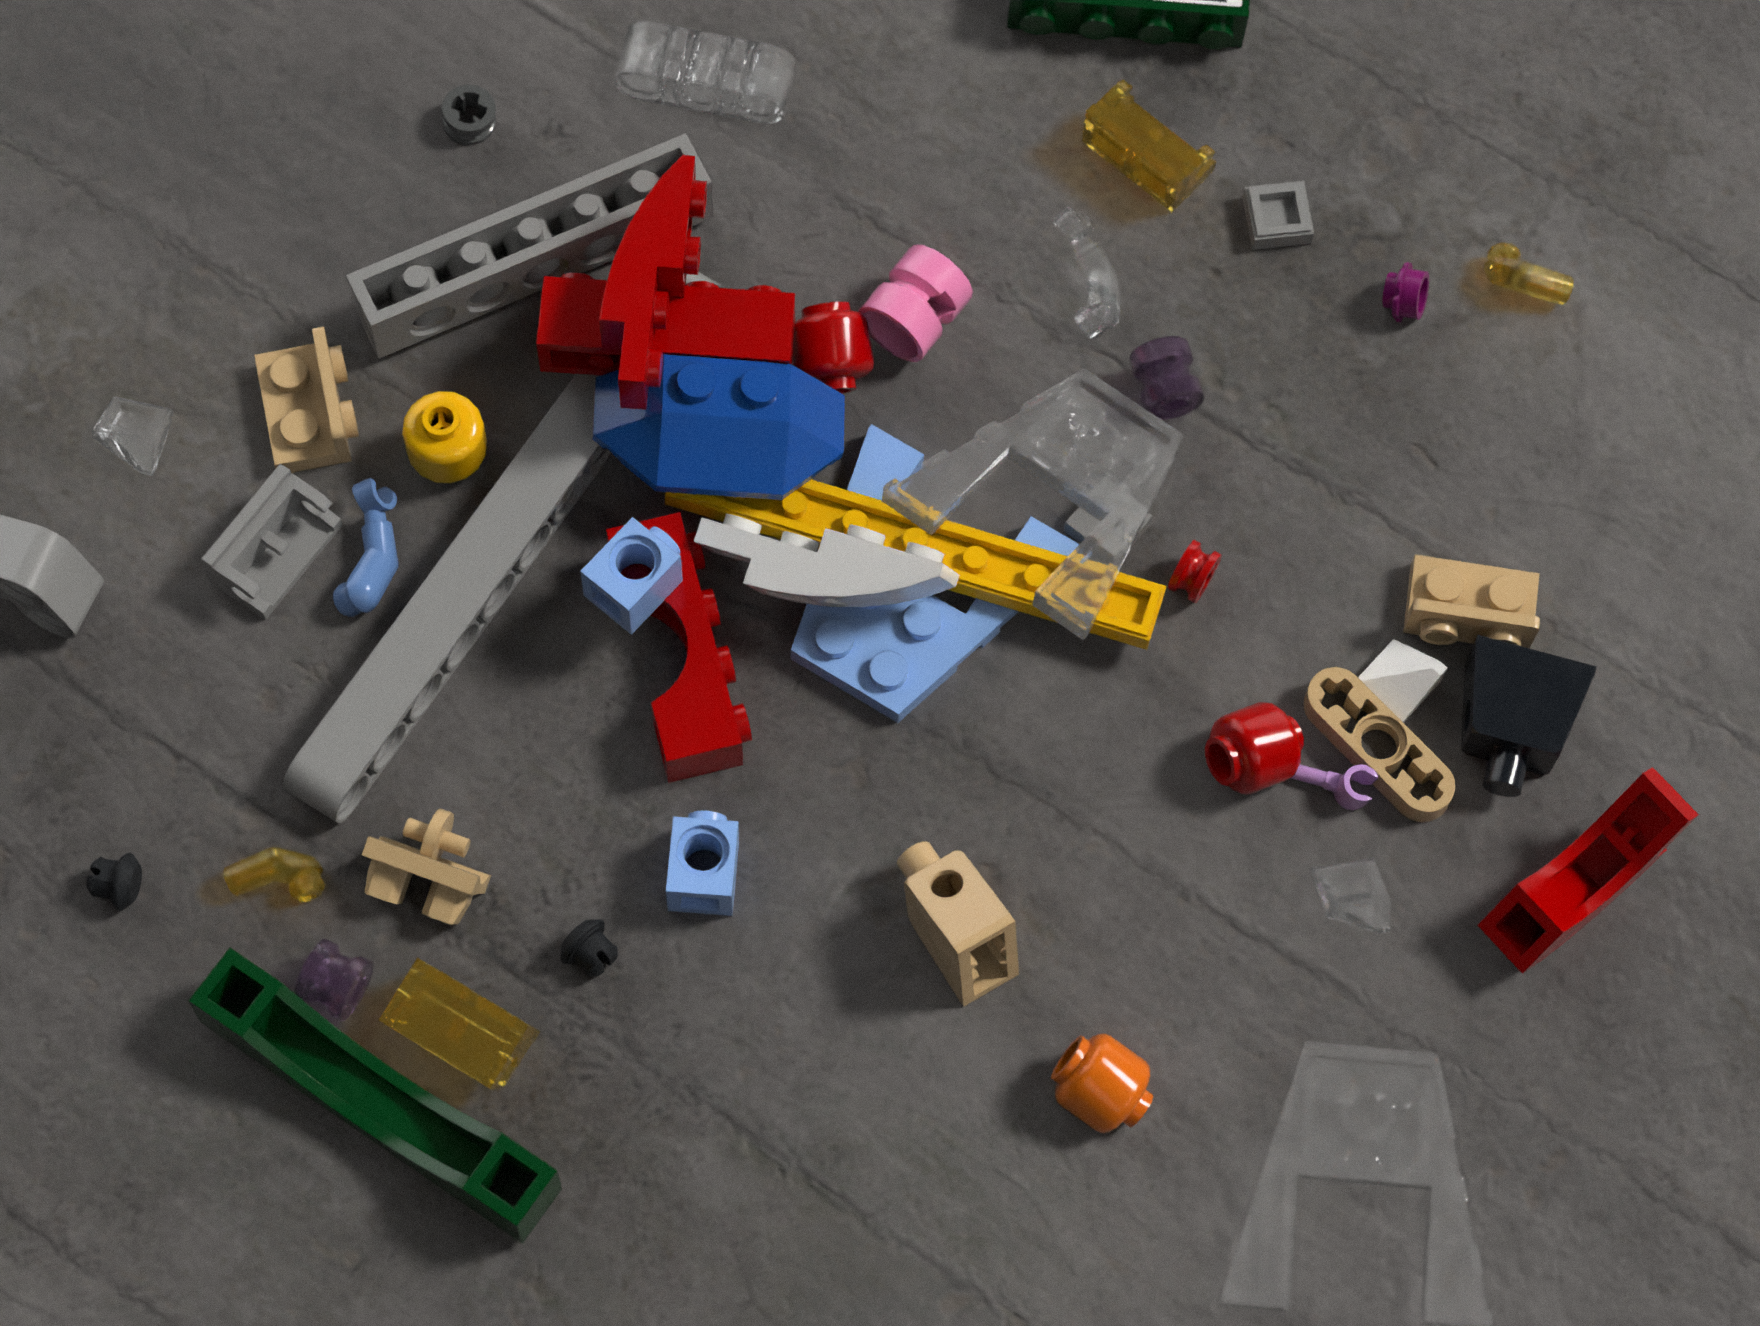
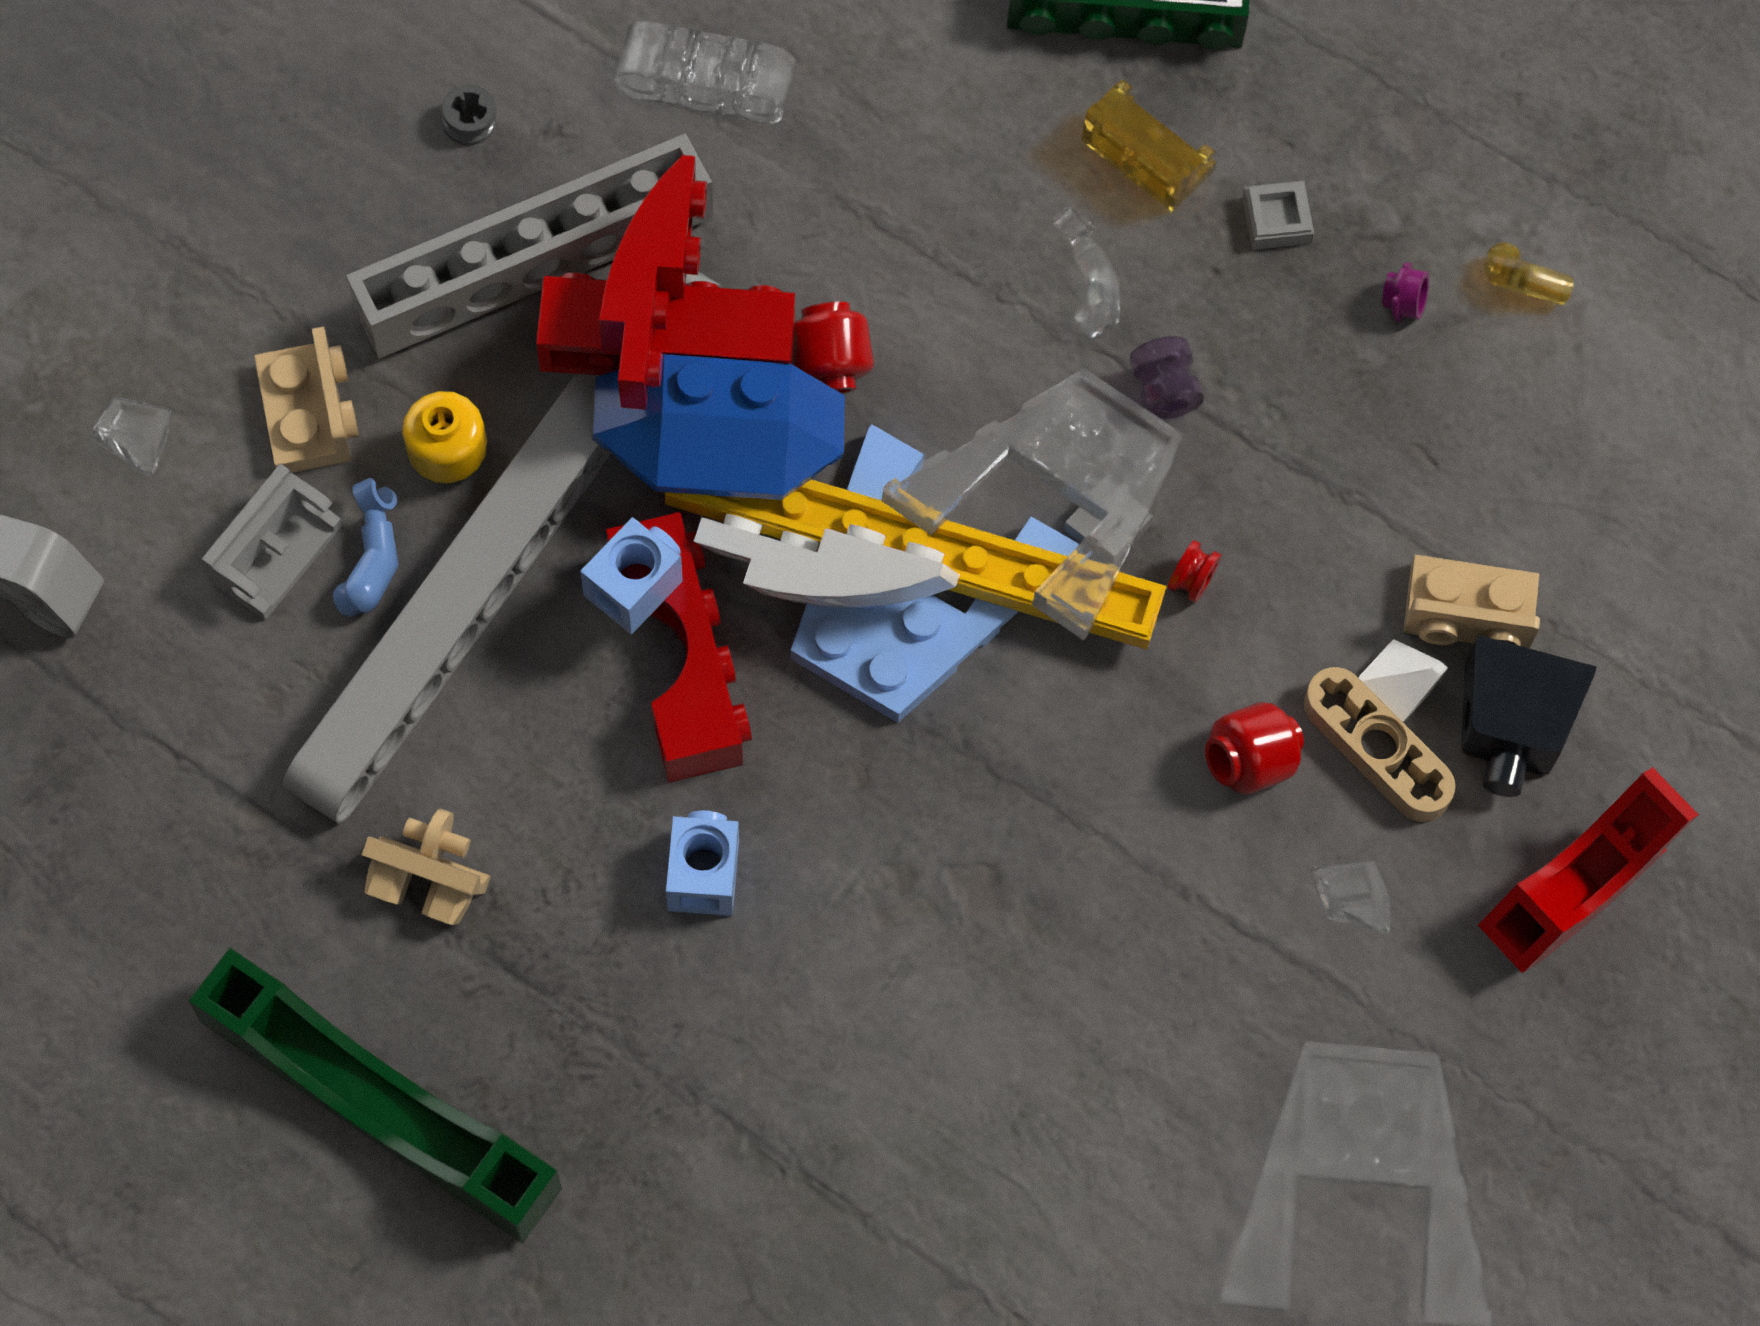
black piece [86,853,142,911] -> none
clear yellow arm [223,847,325,902] -> none
clear purple wheel [294,939,374,1021] -> none
clear yellow hinge [379,957,541,1090] -> none
black piece [560,919,618,977] -> none
bright pink wheel [859,245,973,362] -> none
tan torso [897,841,1019,1007] -> none
orange head [1051,1034,1153,1133] -> none
lavender hand [1291,764,1378,810] -> none

